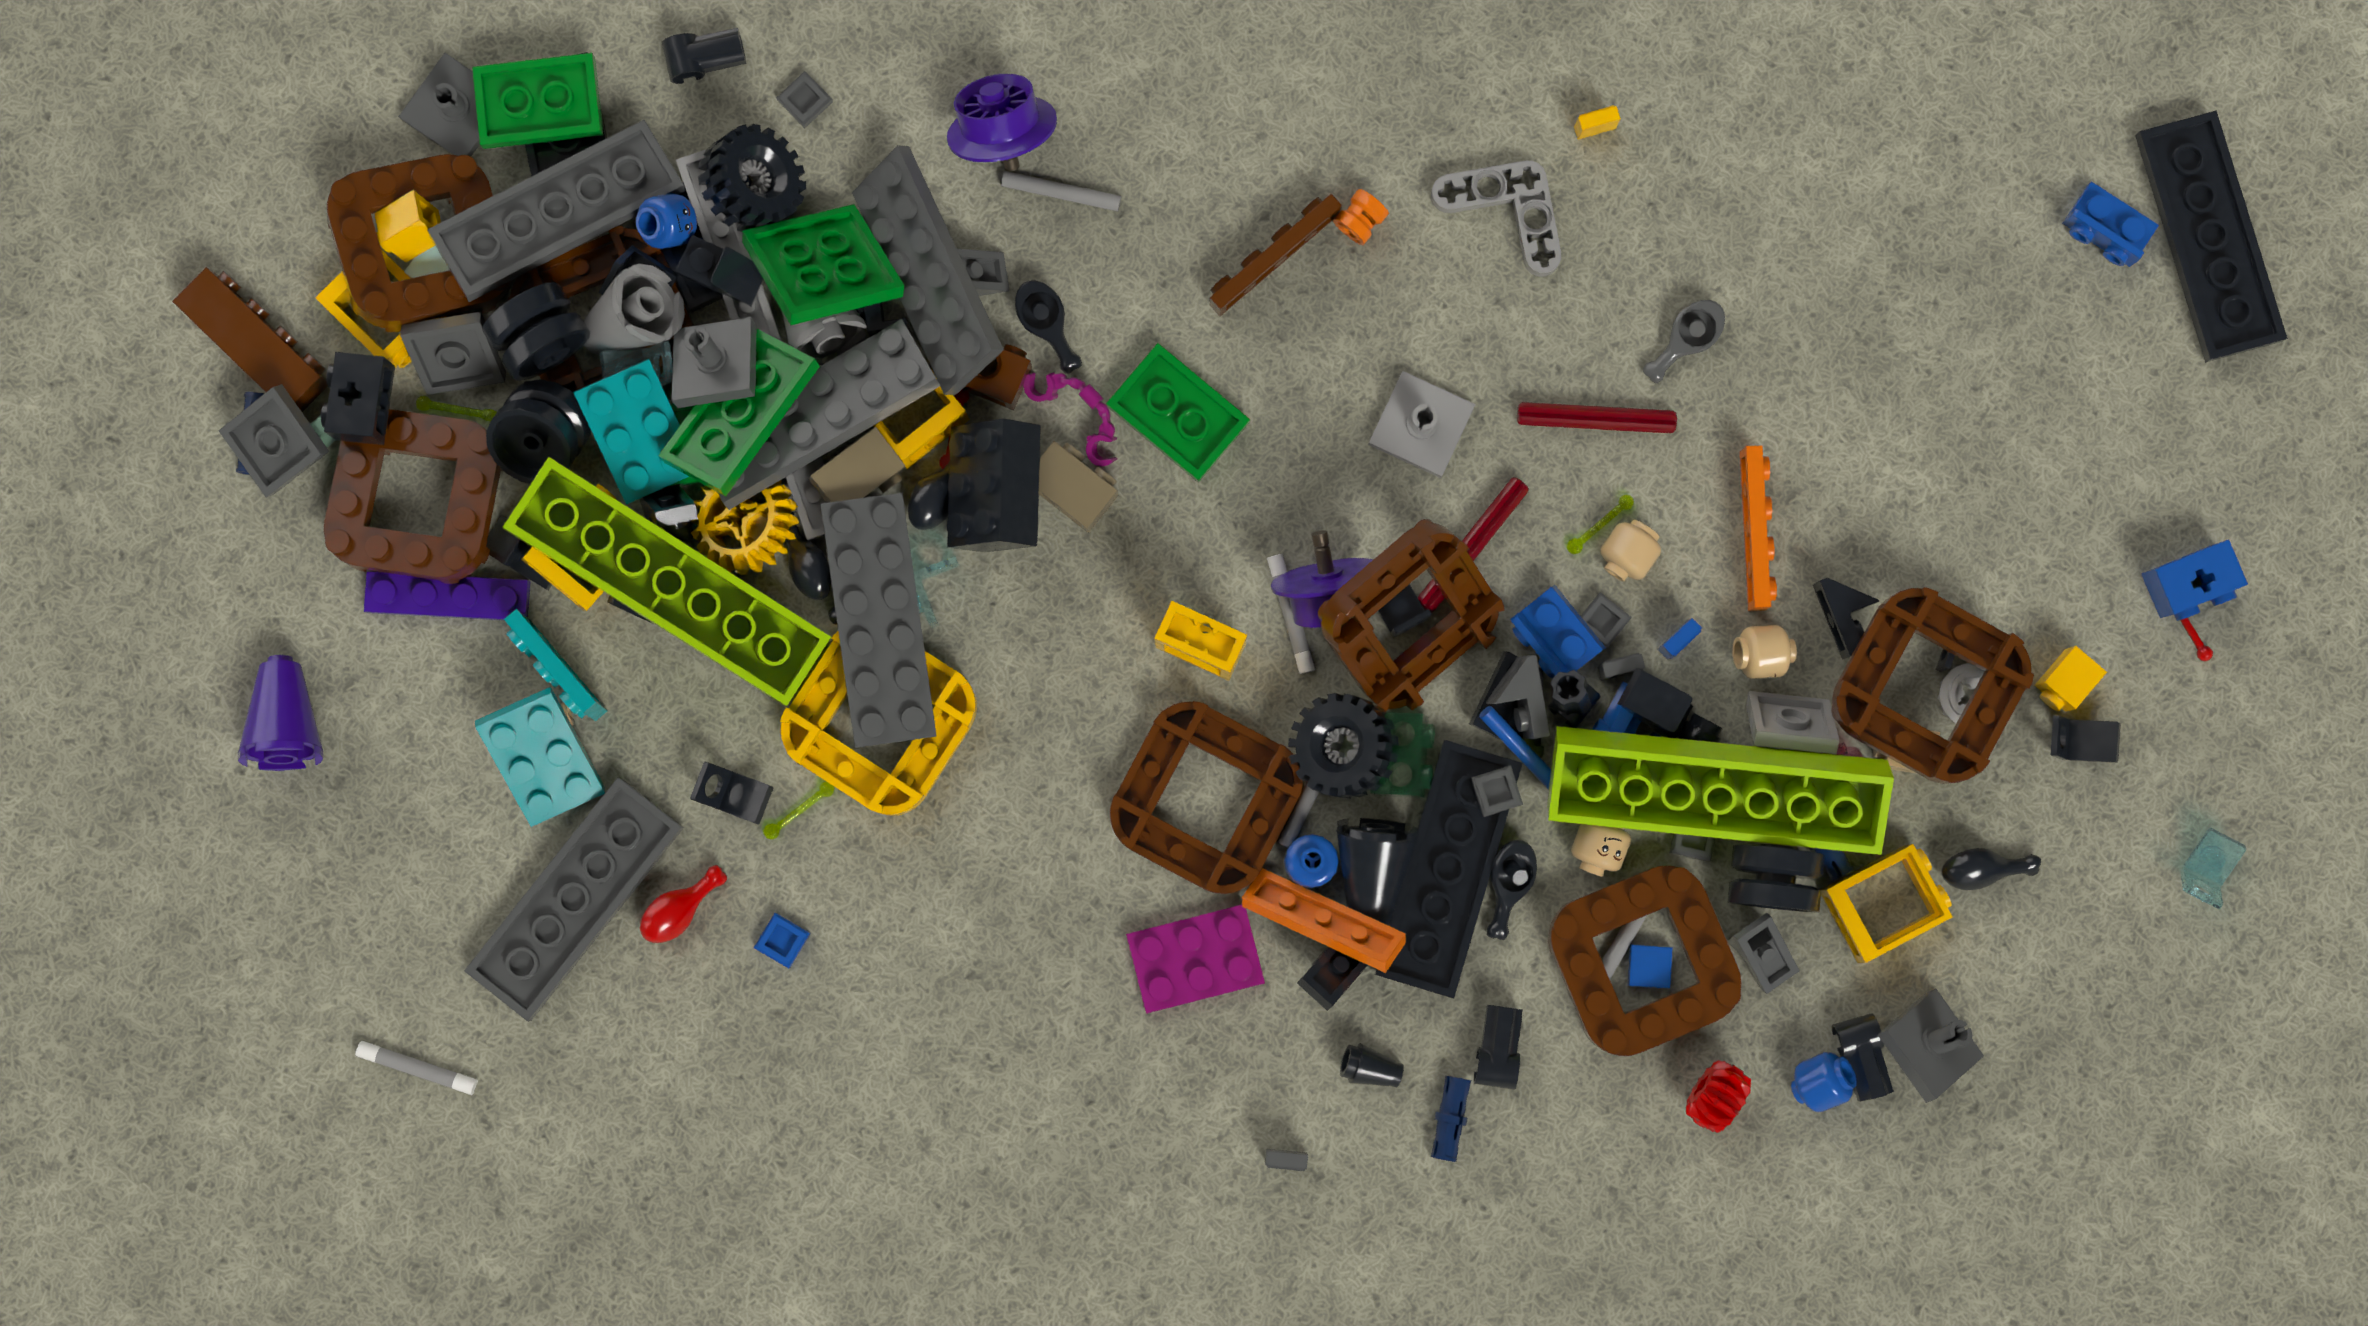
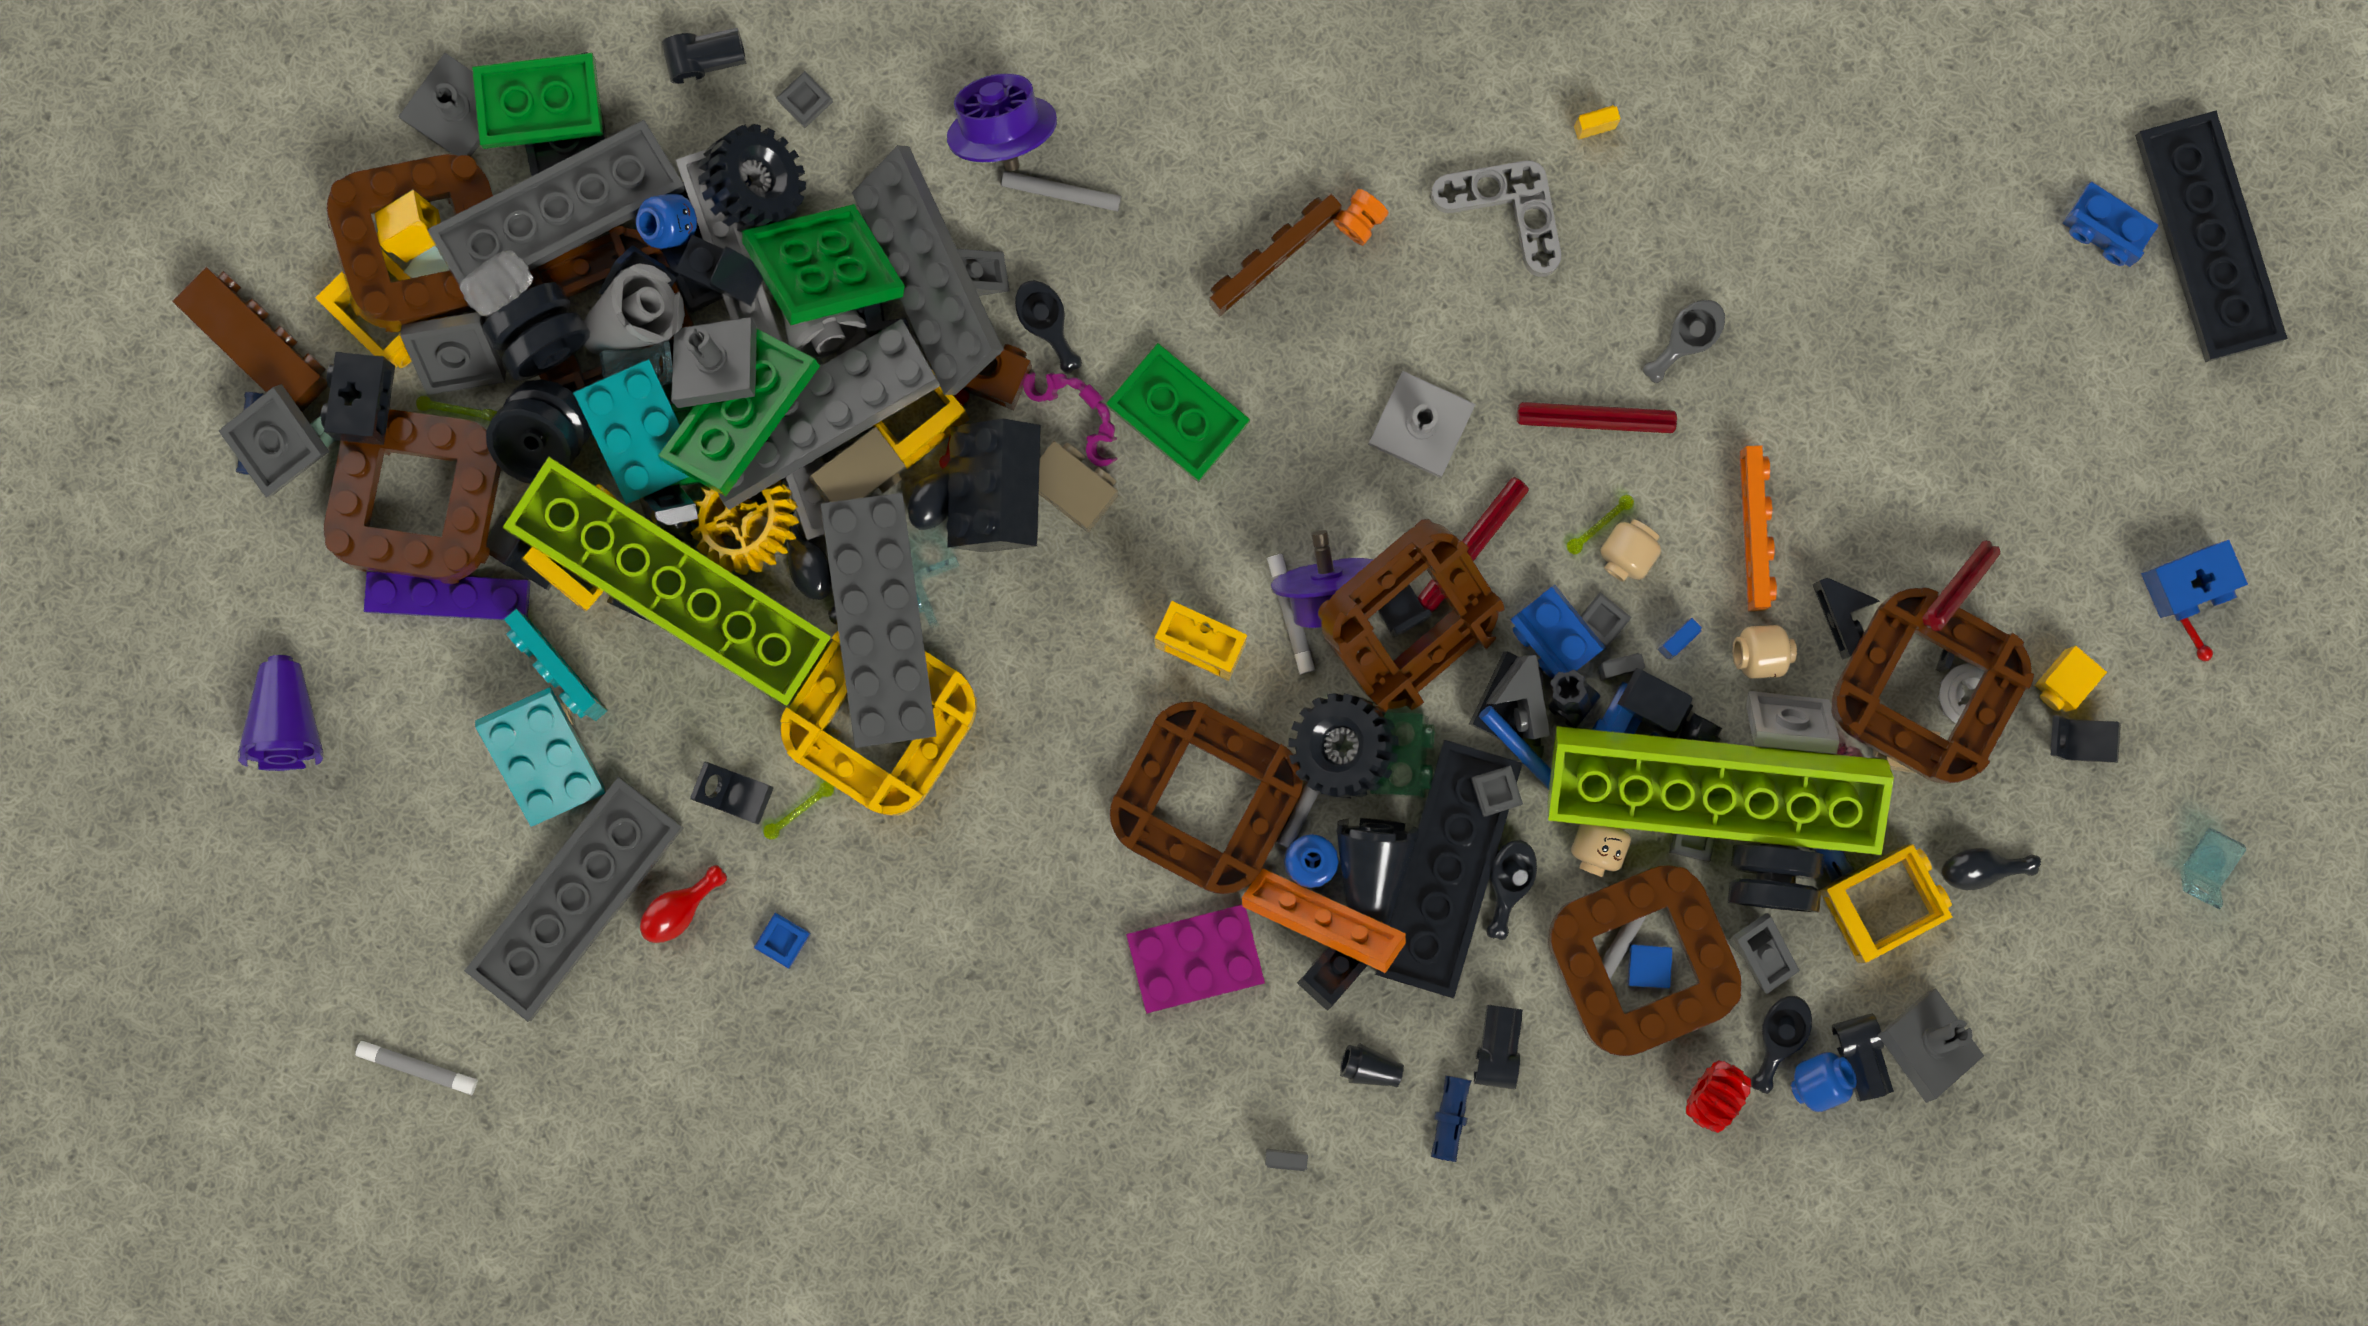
none -> clear gear [459,250,533,316]
none -> black piece [1751,996,1812,1094]
none -> dark red axle [1922,540,2001,631]

